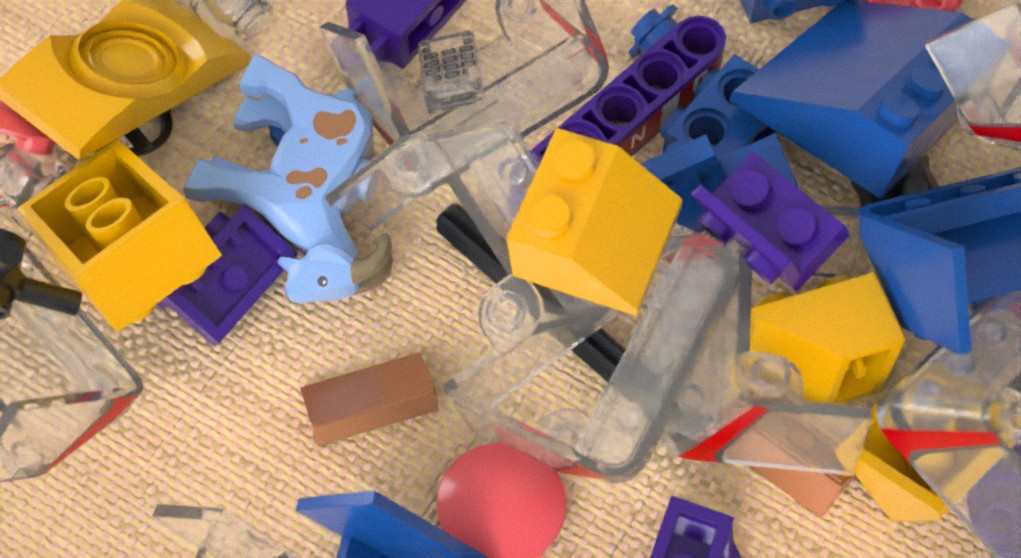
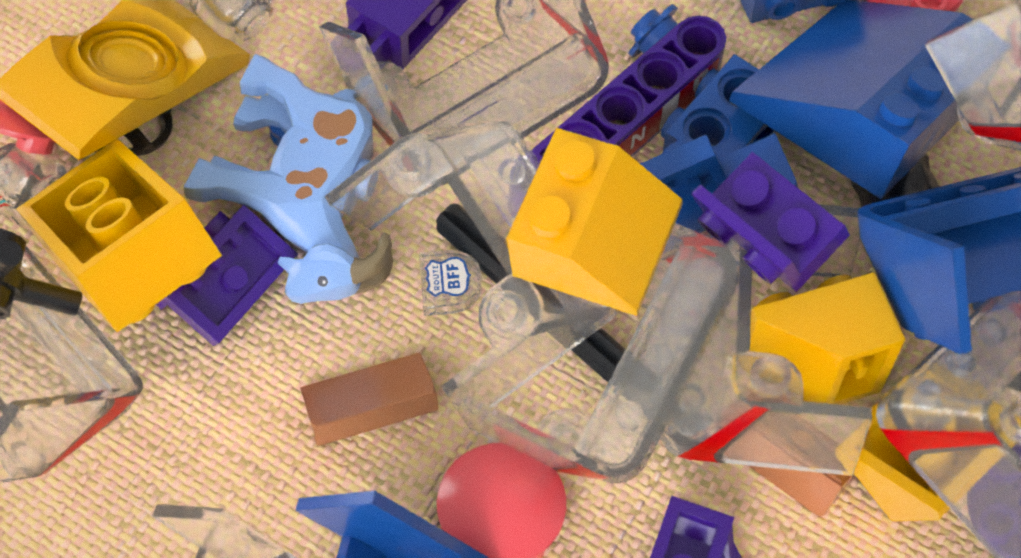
clear tile [418,30,486,114] -> none
none -> tile [419,250,482,316]

